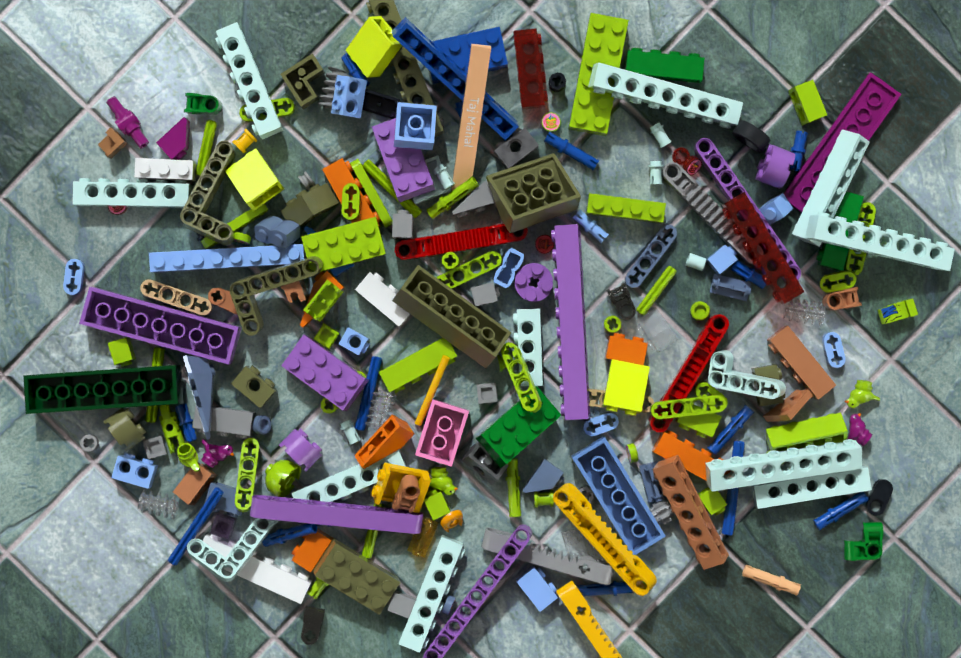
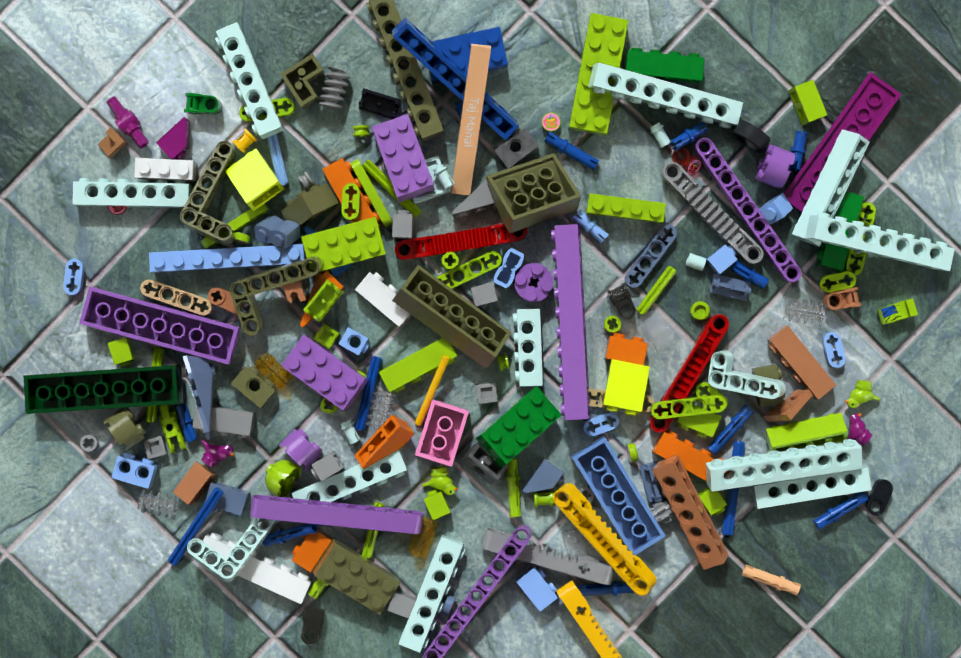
lime animal [177,443,200,472] -> none
lime axle [195,120,217,176] -> none
clear purple brick [210,513,237,540] -> none
lime beam [235,438,259,512] -> none
sand blue tile [252,415,271,435] -> none
light blue brick [331,75,367,118] -> none
blue axle [341,53,370,87] -> none
neon yellow brick [346,16,402,78] -> none
yellow panel [371,462,431,513] -> none
nougat piece [392,475,420,513] -> none
light blue brick [394,102,437,150] -> none
lime pin [426,176,479,219] -> none
light orange piece [440,510,463,533] -> none
lime beam [501,342,542,413] -> none
clear red brick [513,28,548,110] -> none
clear red tile [535,235,554,254] -> none
black bush [548,72,566,92] -> none
light aqua pin [648,161,663,184] -> none
clear red brick [722,192,804,304] -> none
green piece [844,522,883,561] -> none
none -> clear yellow hinge [254,351,294,389]
none -> light blue axle [267,134,288,186]
none -> light grey brick [311,450,344,482]
none -> lime bush [352,125,370,137]
none -> blue pin [670,122,708,151]

